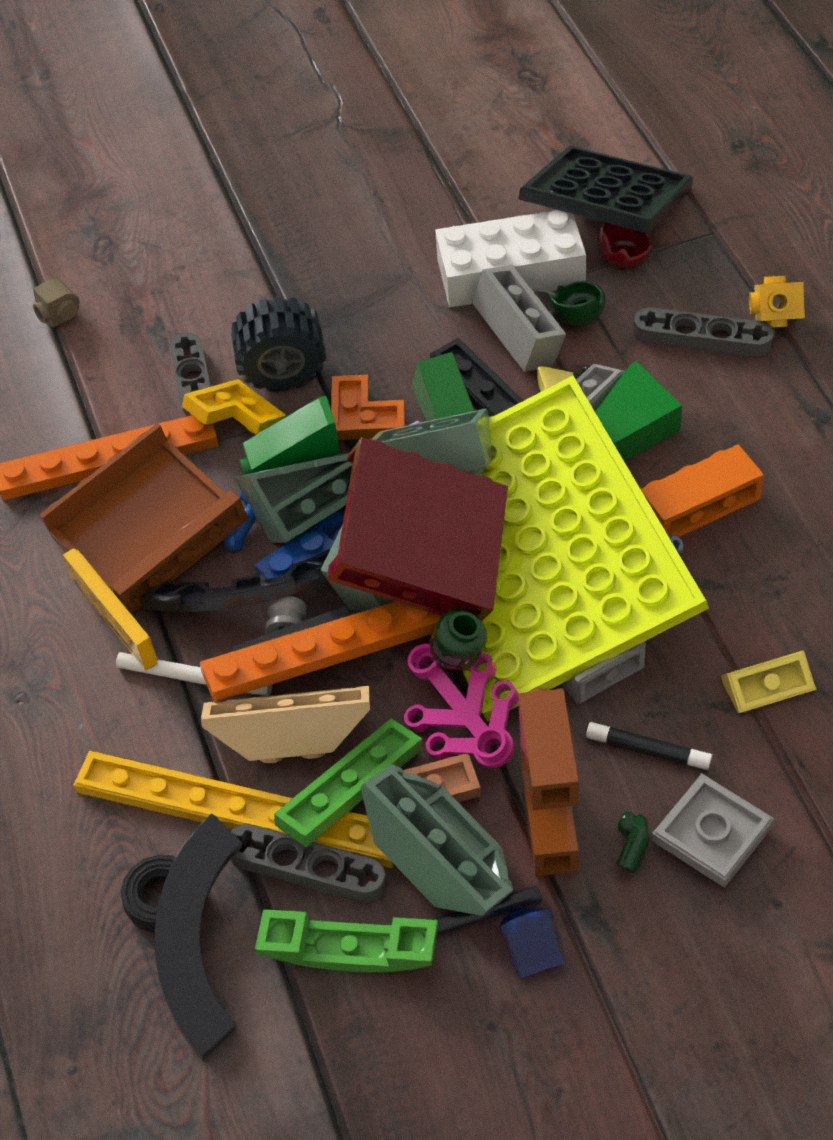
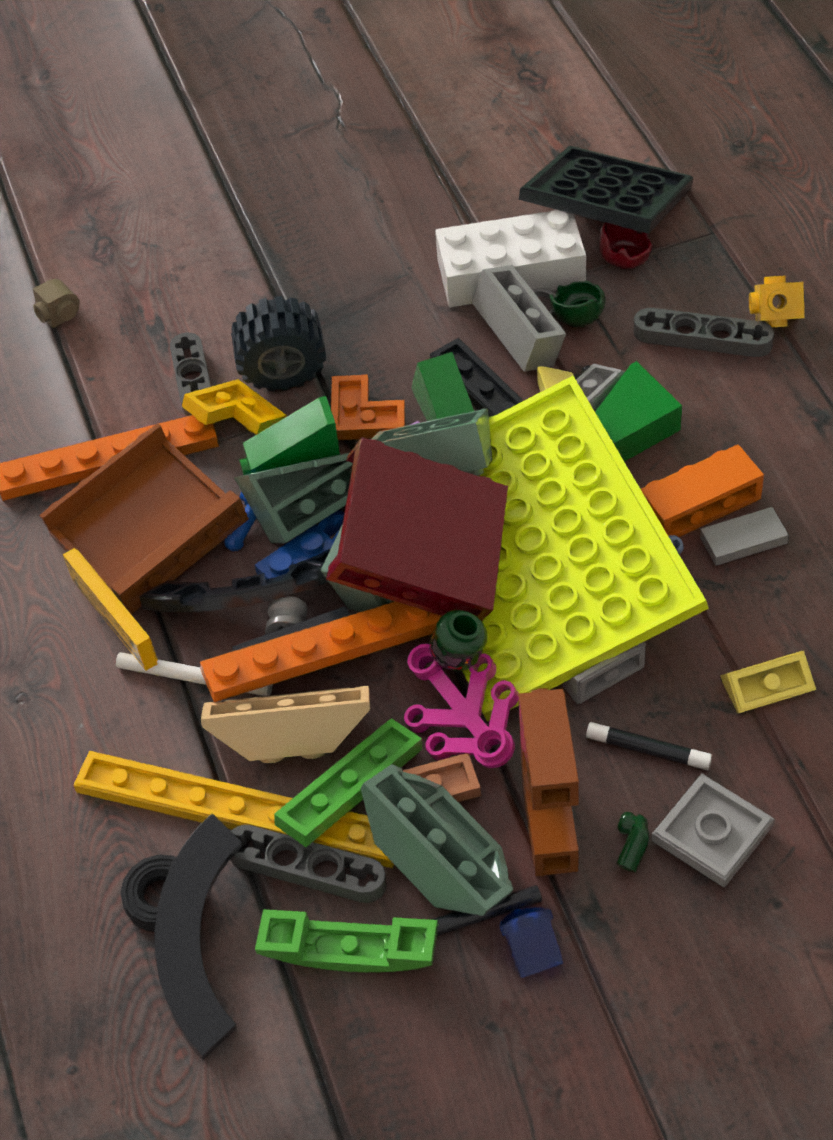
none -> light grey tile [700,507,789,566]

